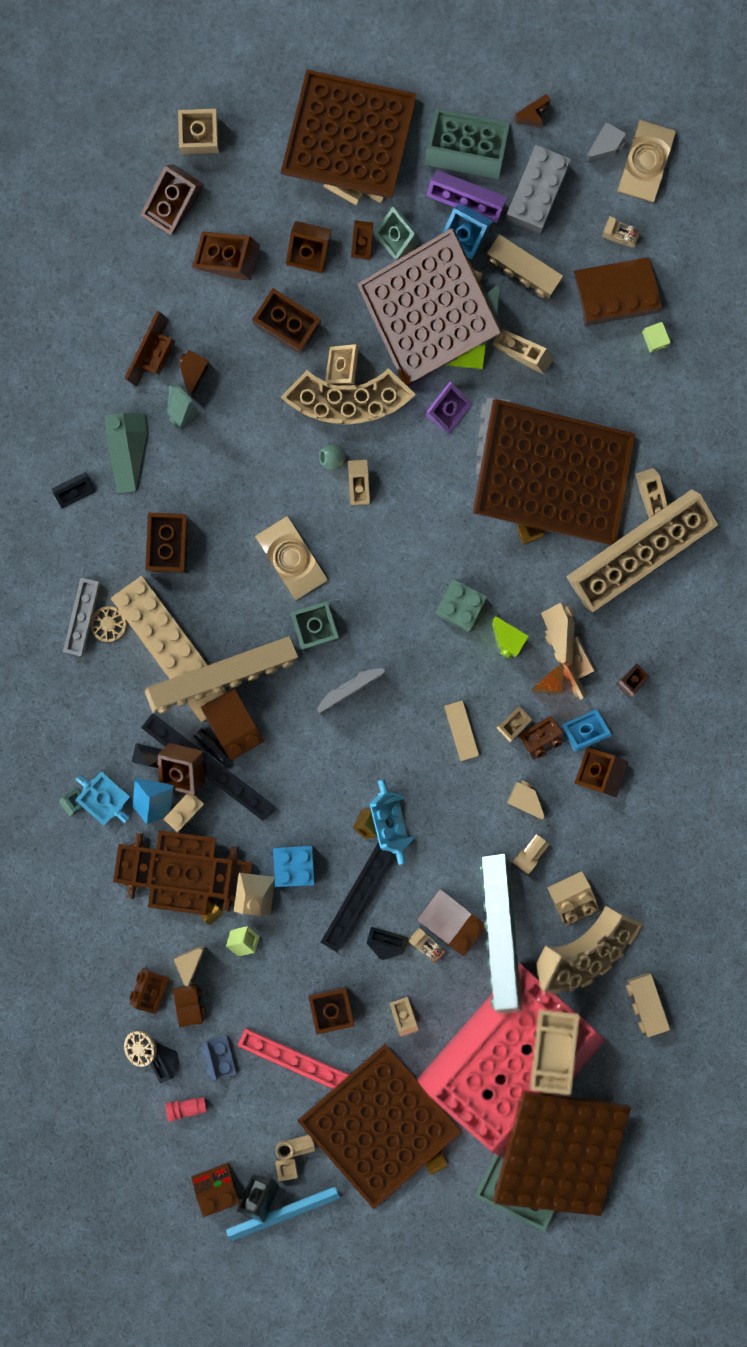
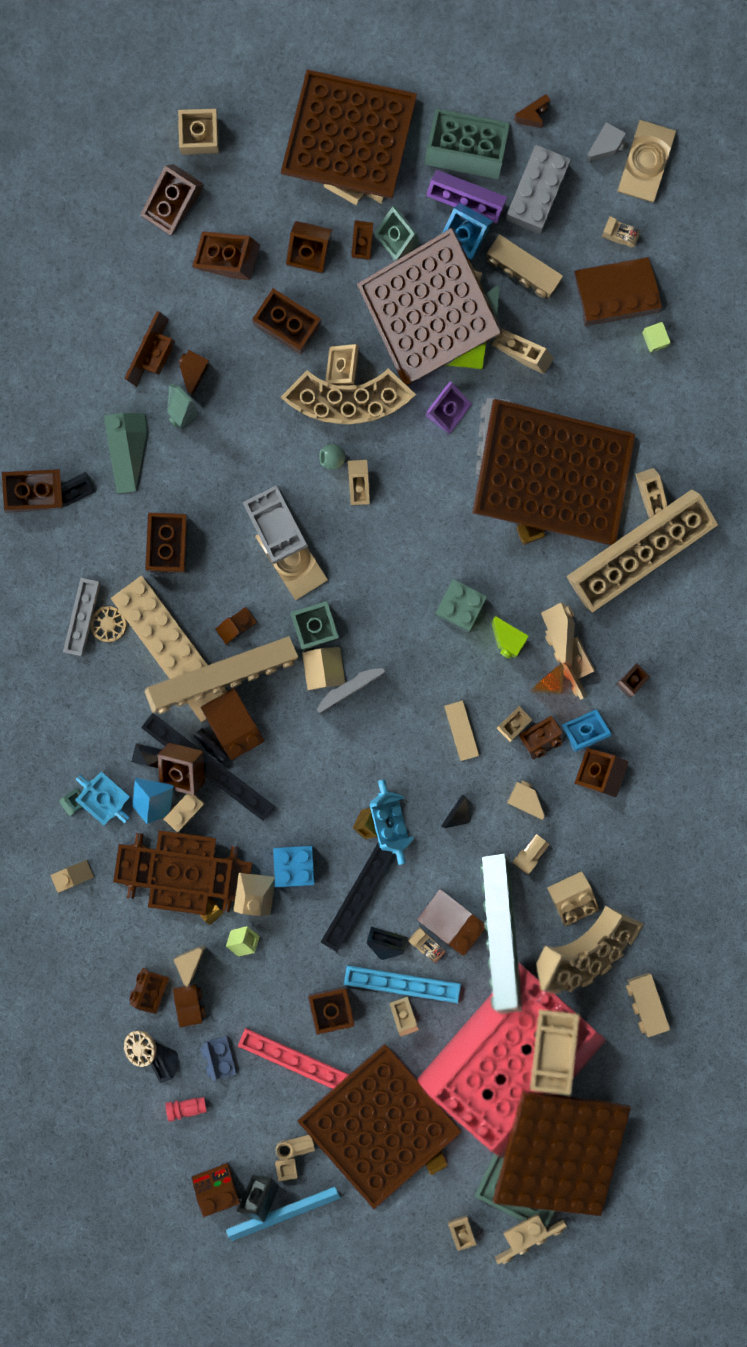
none -> reddish brown slope [2,469,62,513]
none -> tan slope [50,860,94,893]
none -> reddish brown slope [215,607,257,644]
none -> light grey slope [243,485,308,564]
none -> tan slope [302,647,345,690]
none -> medium azure tile [344,965,461,1003]
none -> black slope [441,794,470,829]
none -> tan slope [448,1215,476,1251]
none -> tan bracket [495,1213,566,1264]

